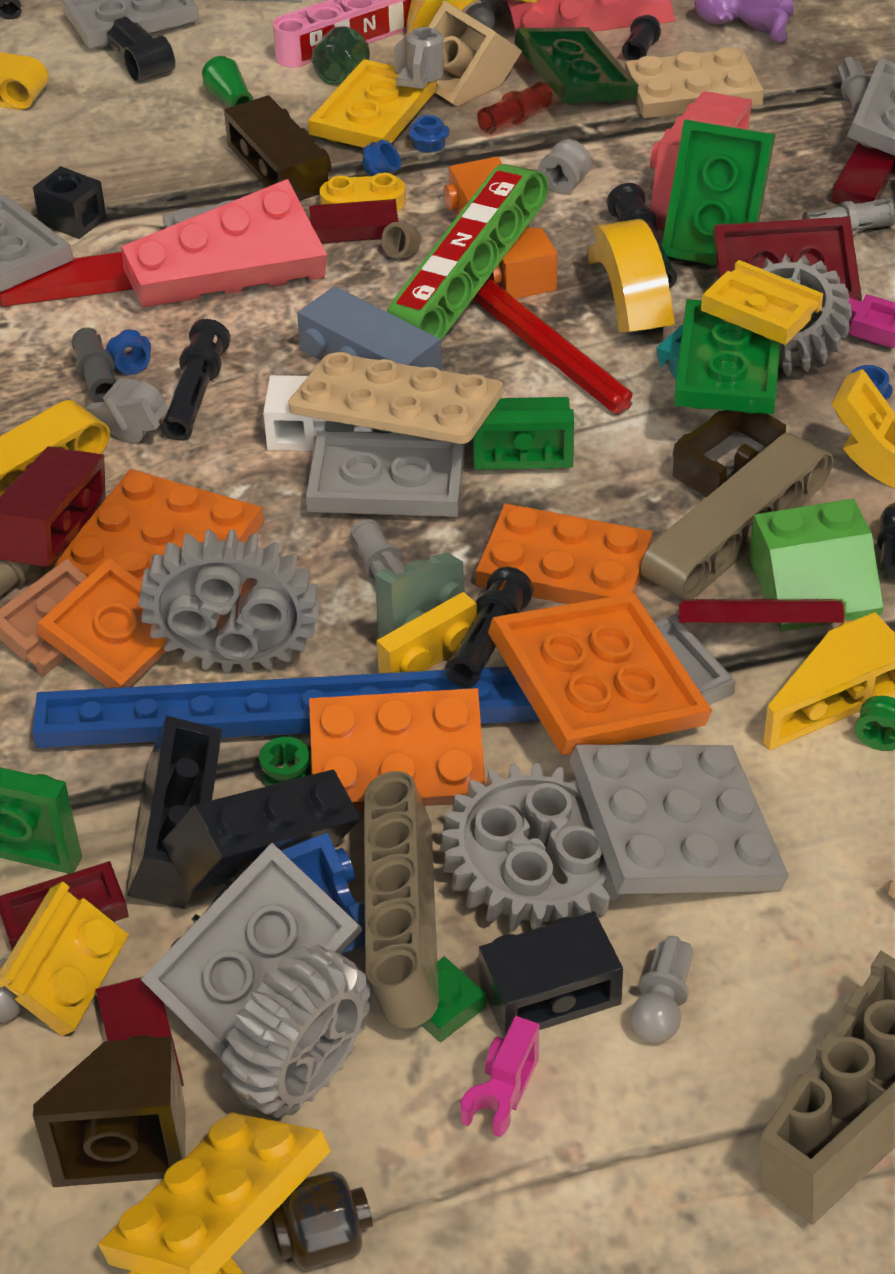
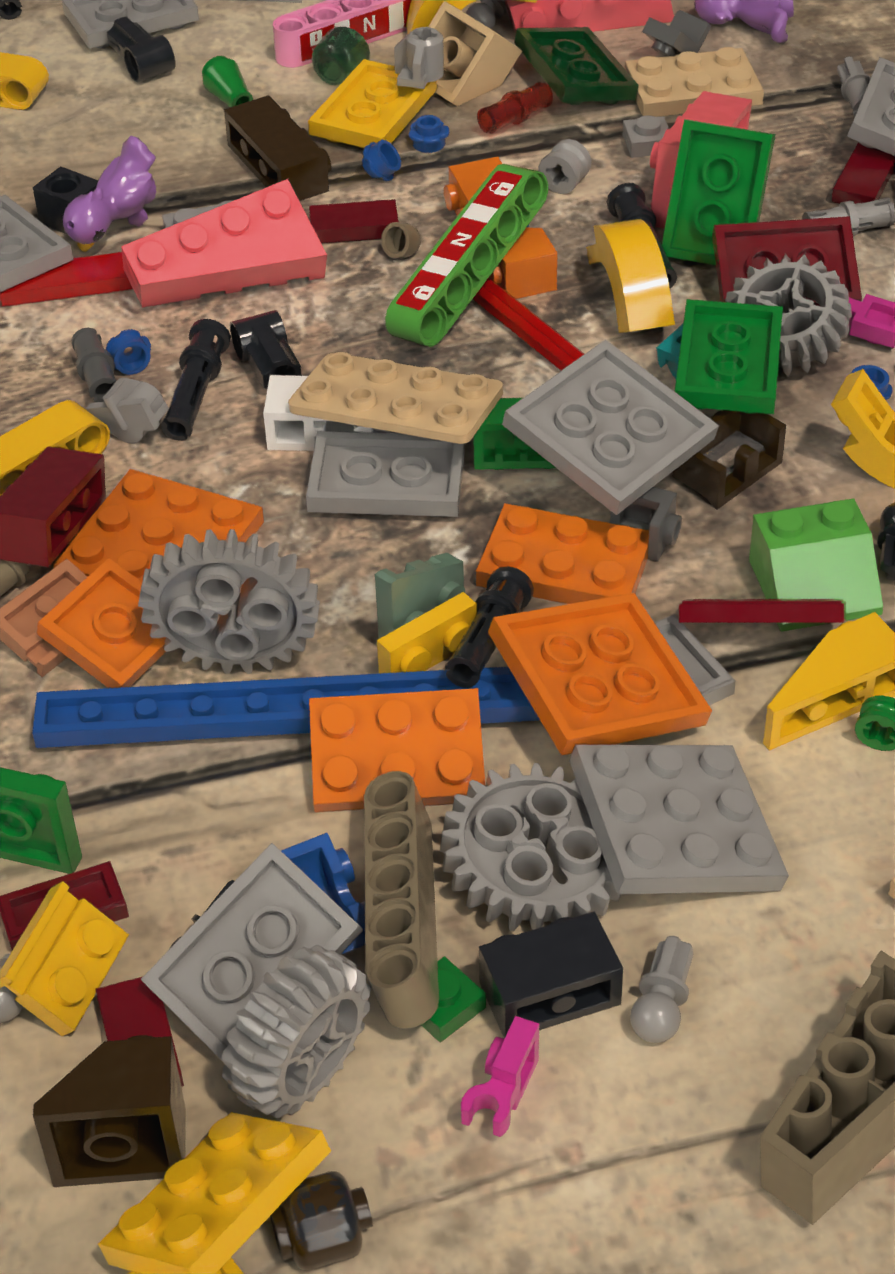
black brick [127,716,222,909] -> none
black brick [162,769,361,894] -> none
green bush [259,737,312,786] -> none
sand blue brick [297,286,442,371] -> none
yellow plate [320,173,406,211] -> none
light grey axle [349,519,405,580] -> none
black pin [622,15,661,61] -> none
dark tan beam [641,432,834,600] -> none
yellow plate [701,260,823,345] -> none
none -> medium lavender animal [63,135,156,252]
none -> black piece [230,310,302,389]
none -> light grey plate [502,339,719,515]
none -> dark grey bracket [610,487,682,561]
none -> light grey plate [623,115,669,158]
none -> dark grey bracket [642,10,711,56]

